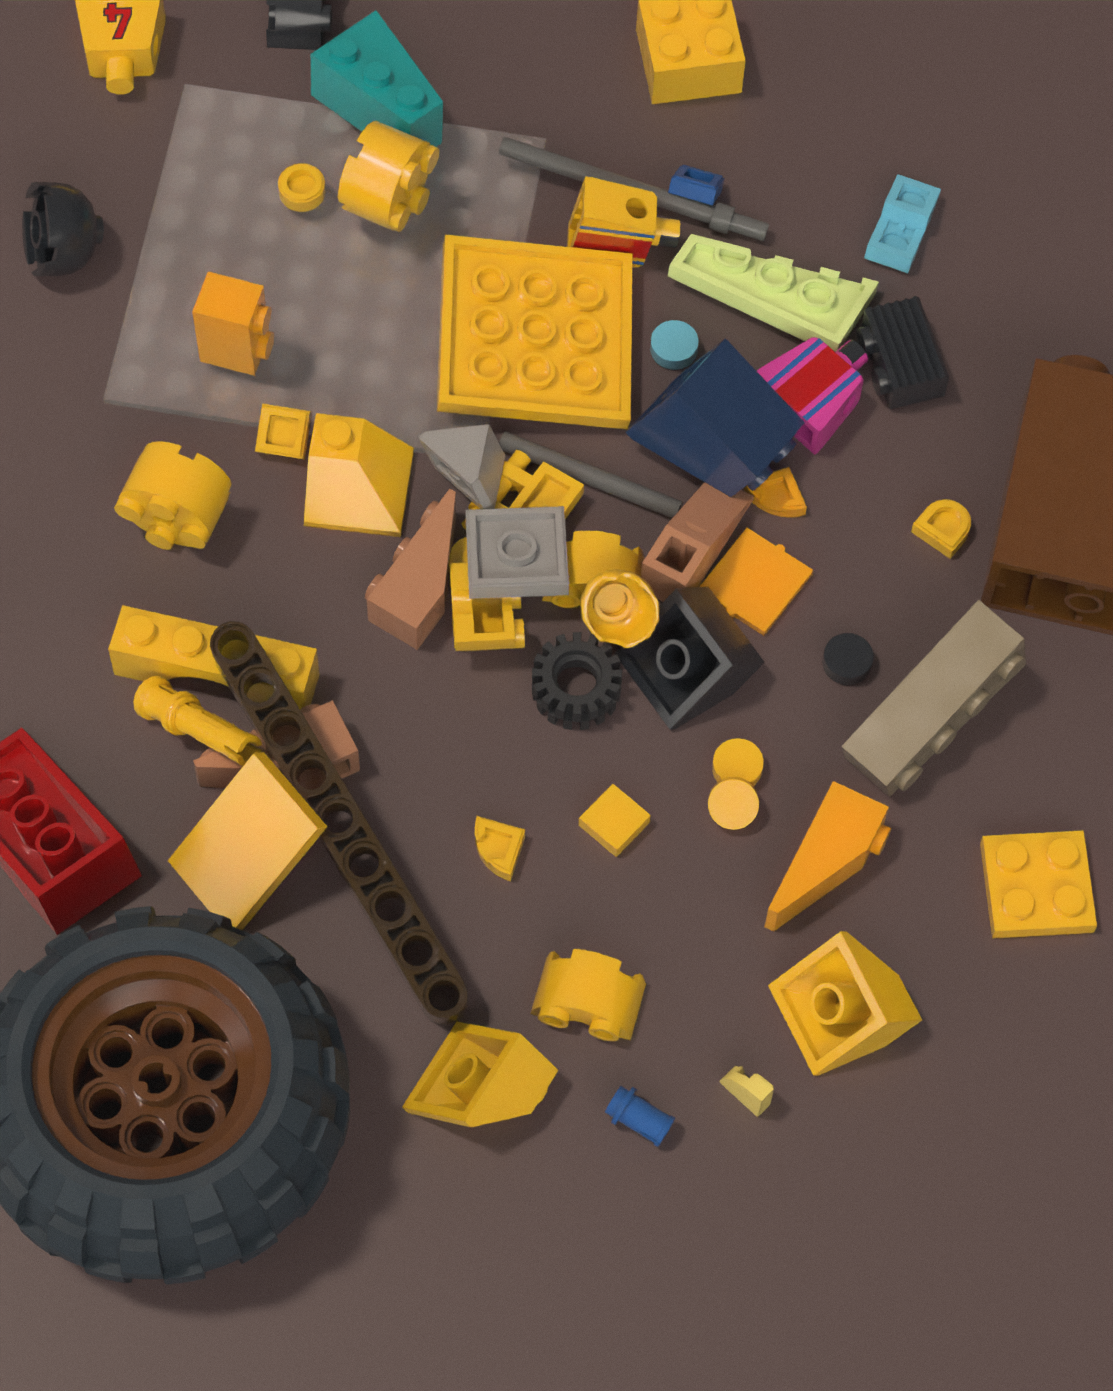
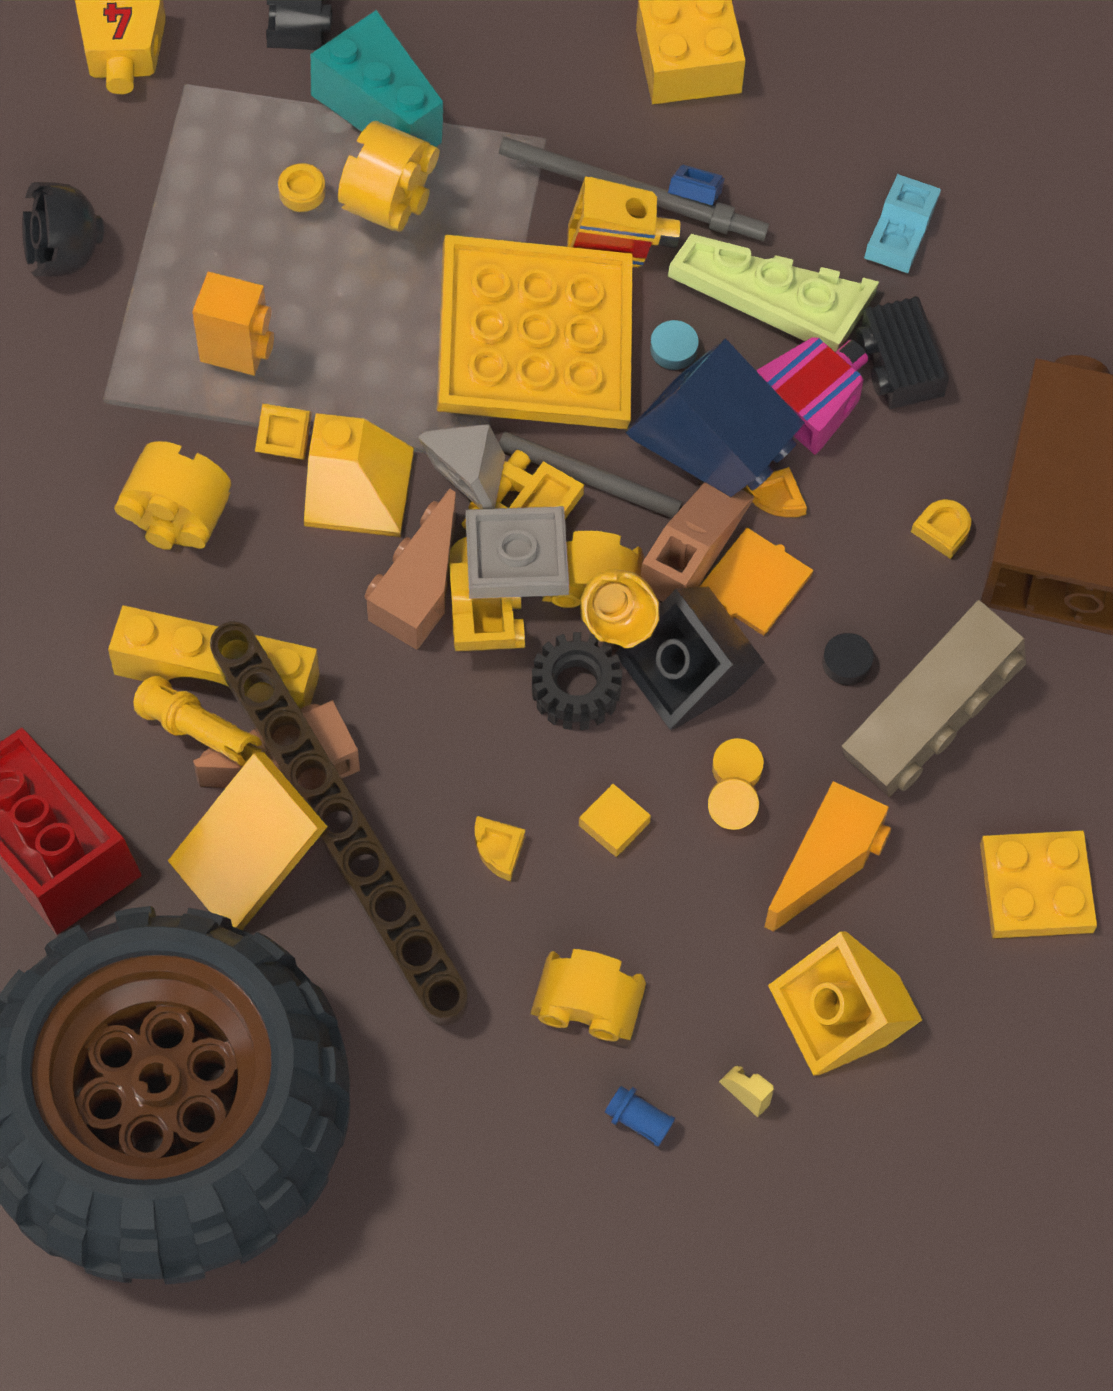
yellow slope [402,1022,558,1128] -> none

